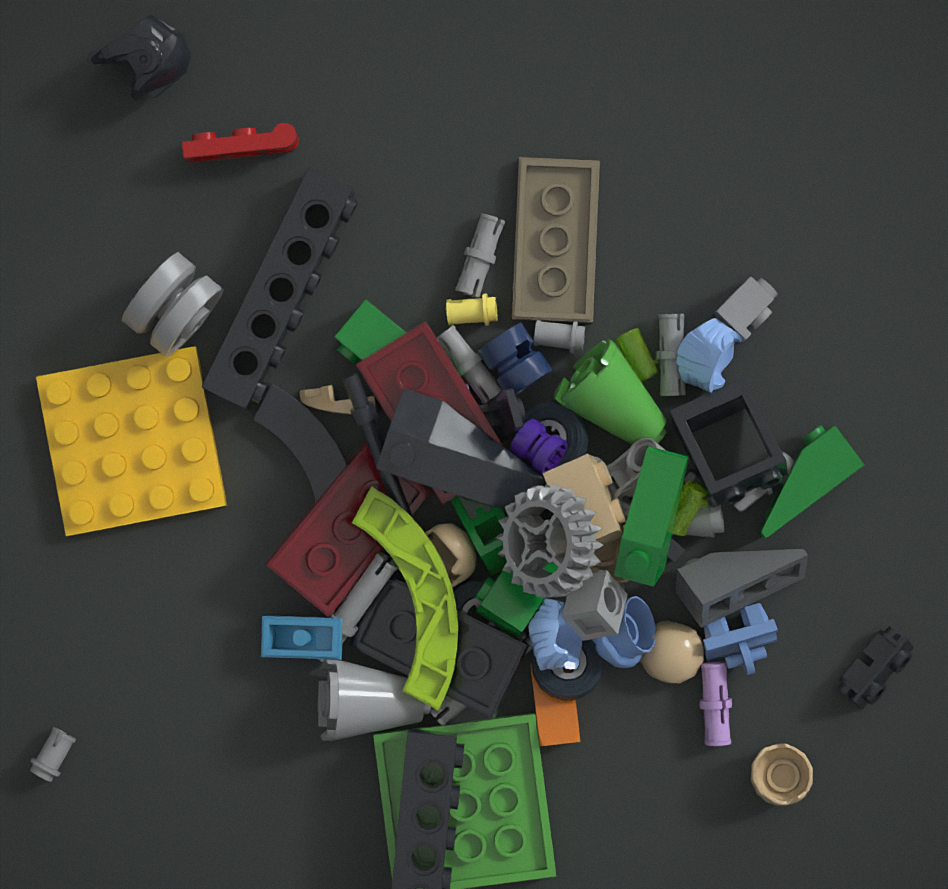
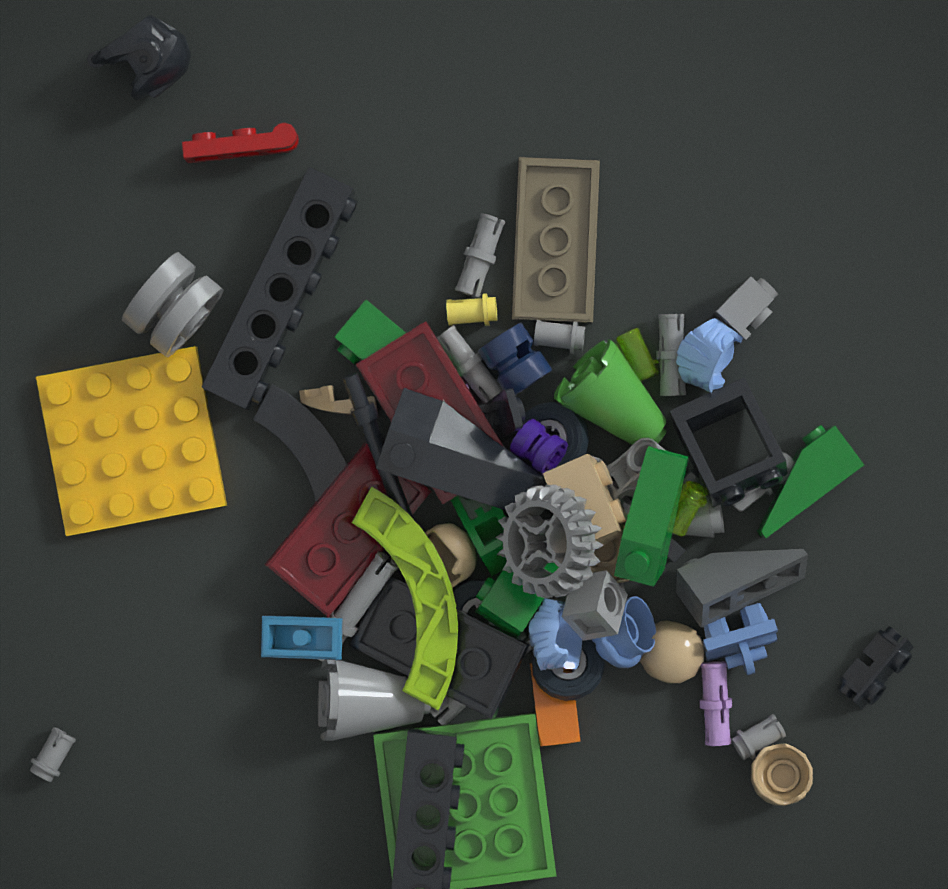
none -> light grey pin [731,714,786,760]

